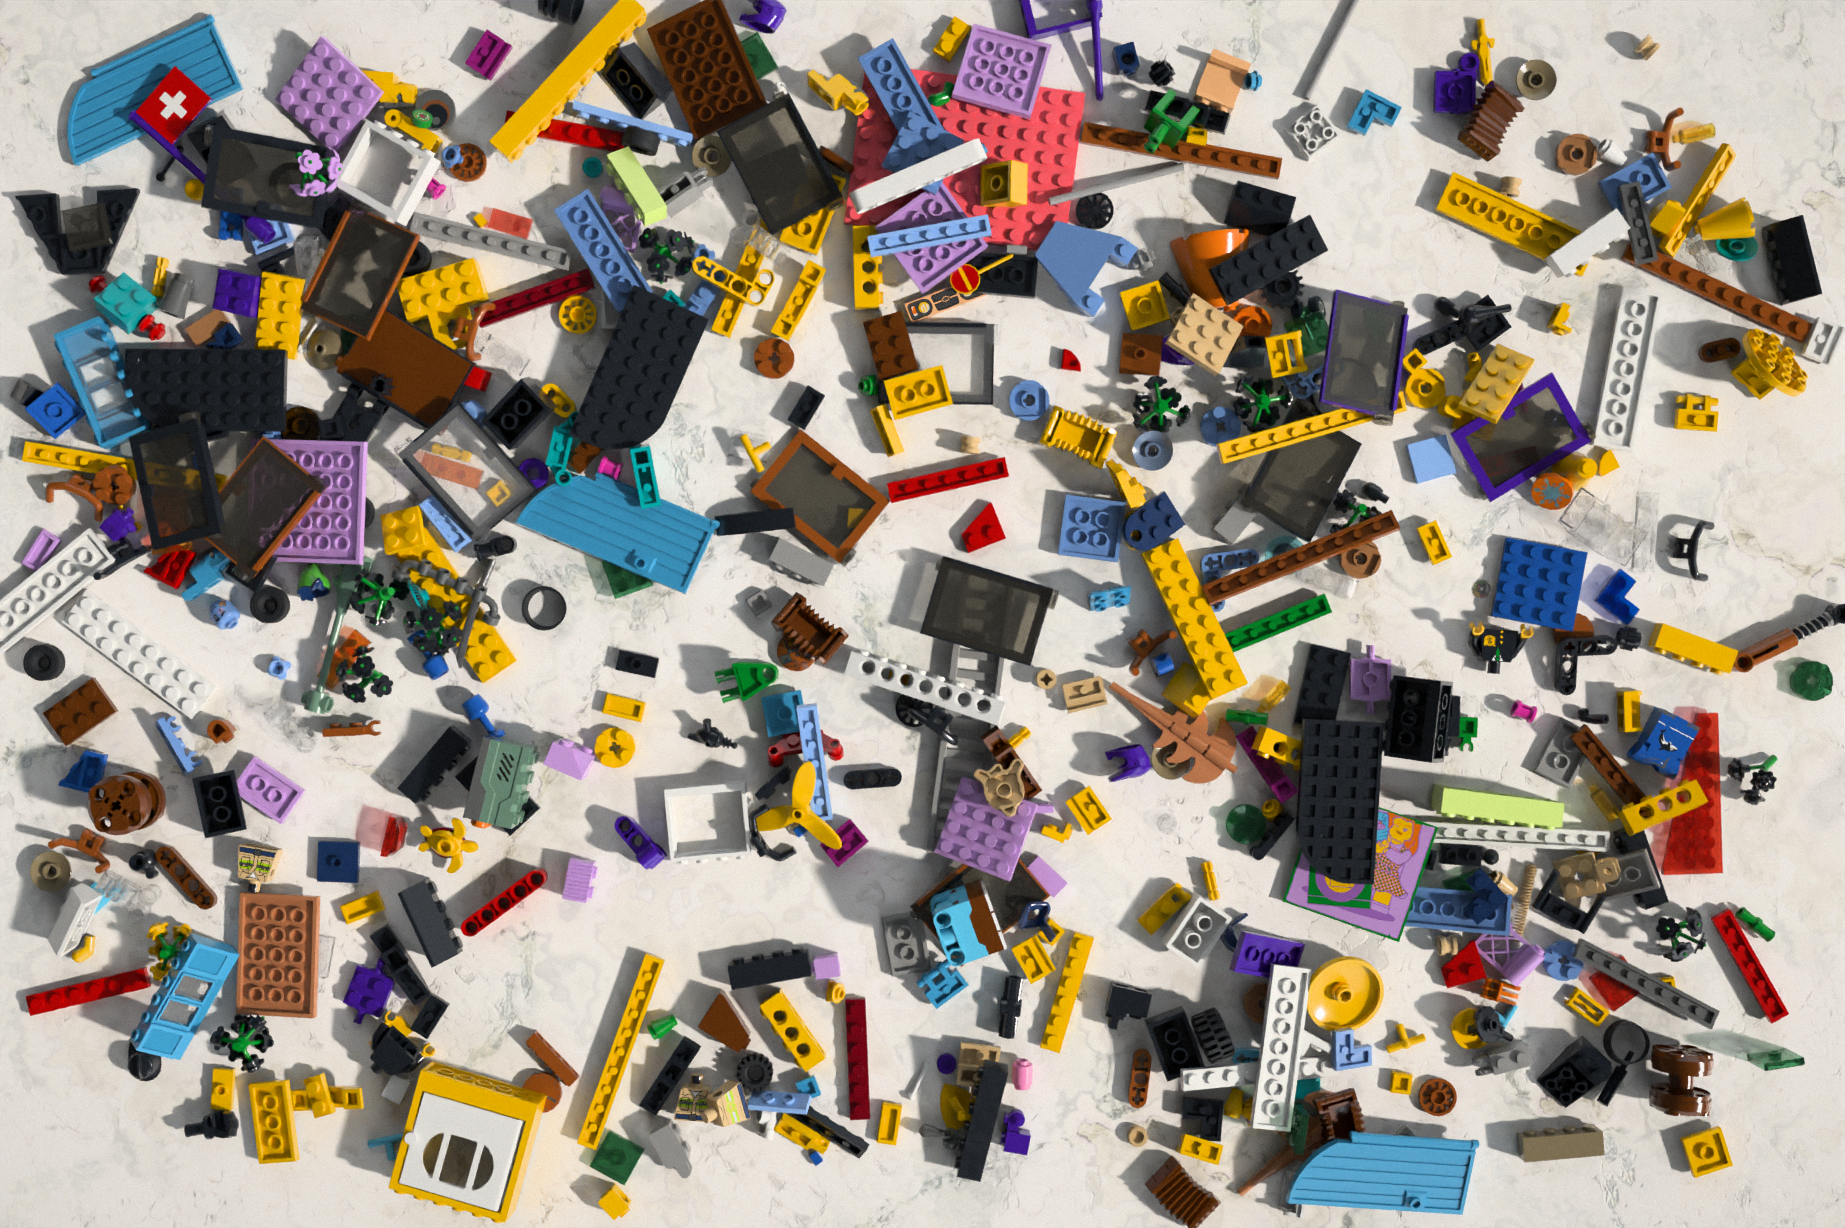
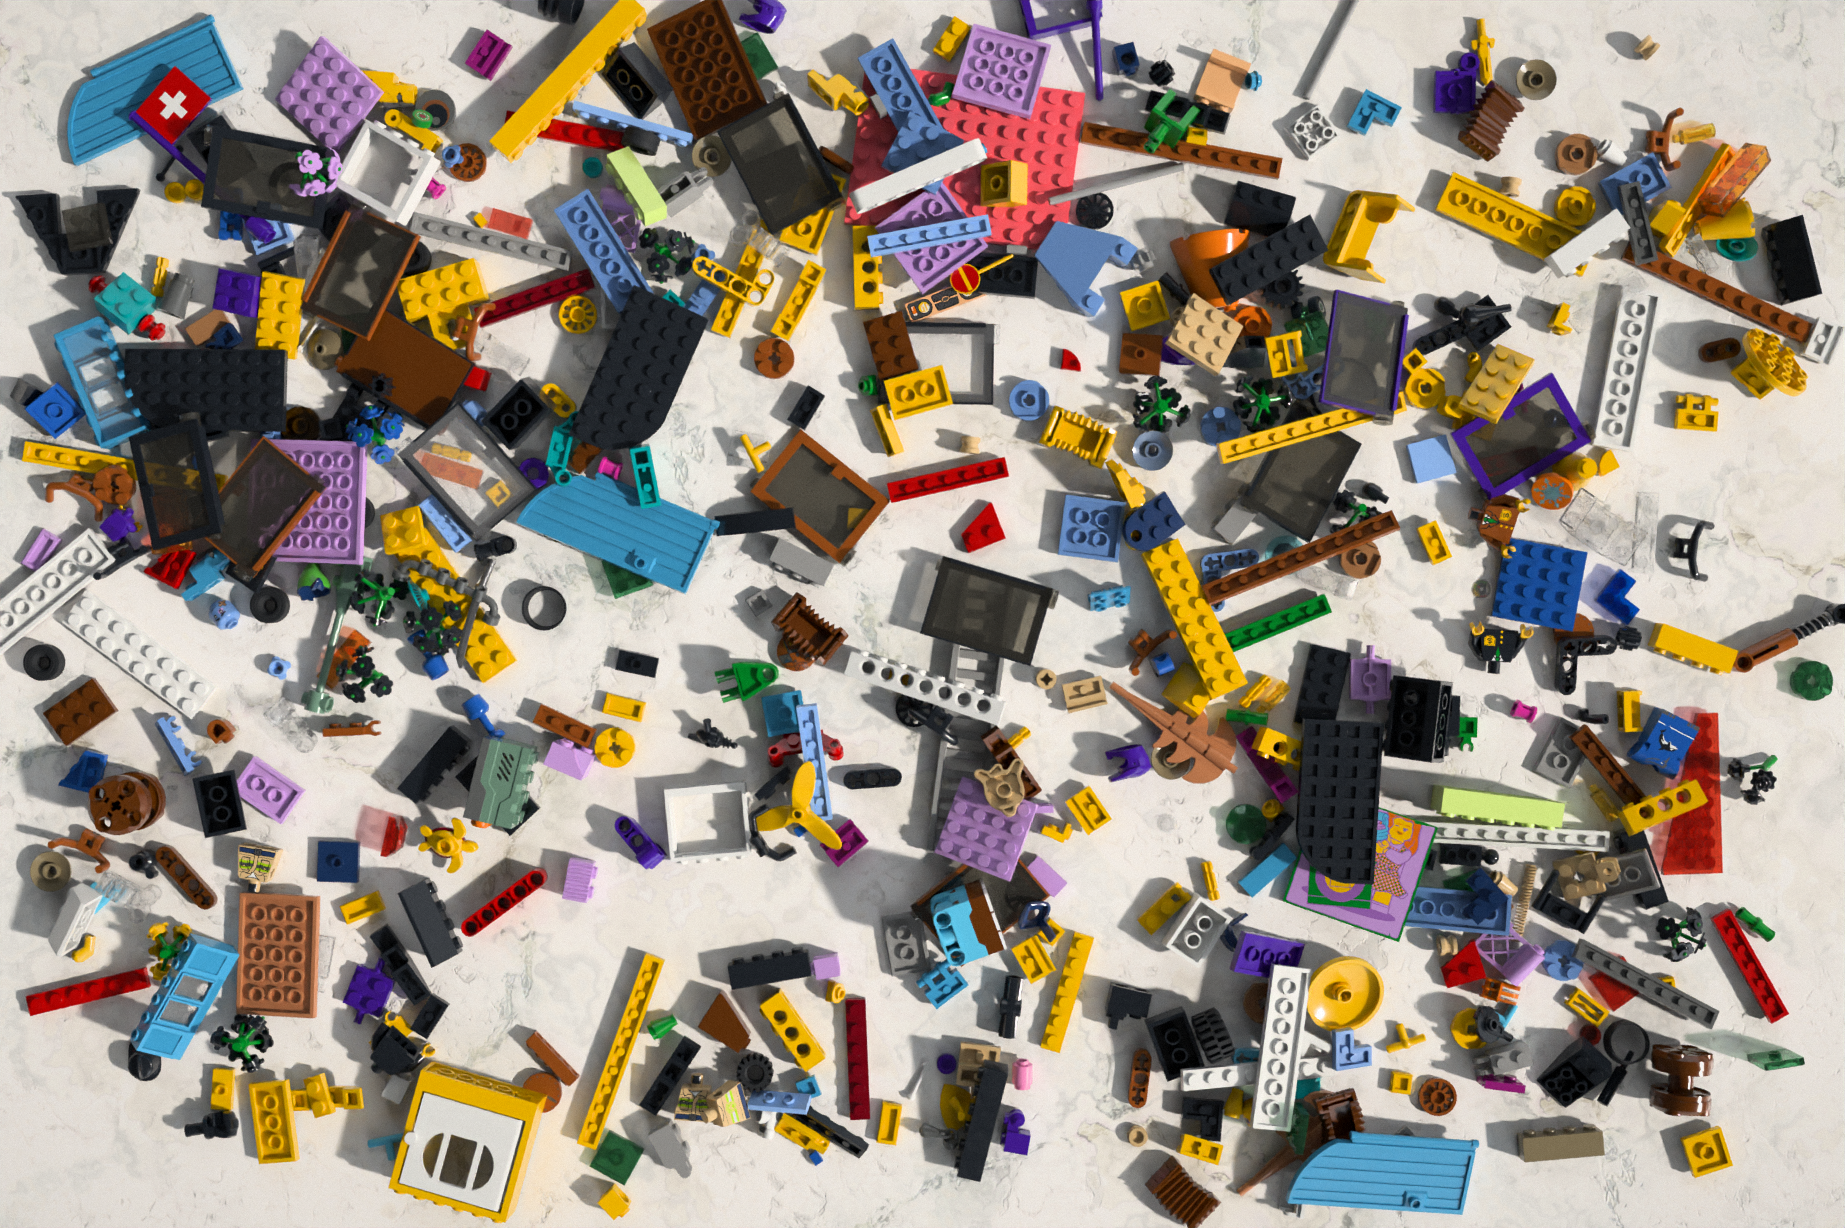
none -> yellow tile [164,182,187,203]
none -> blue plant [346,405,405,464]
none -> dark orange plate [533,703,597,748]
none -> light grey tile [870,94,887,120]
none -> yellow axle [1238,674,1272,708]
none -> dark azure tile [1238,842,1297,898]
none -> yellow windscreen [1323,190,1415,284]
none -> dark orange torso [1468,494,1531,559]
none -> magenta plate [1476,1073,1526,1094]
none -> yellow tile [1554,186,1596,227]
none -> clear red tile [1579,1024,1601,1045]
none -> clear orange brick [1697,143,1771,218]

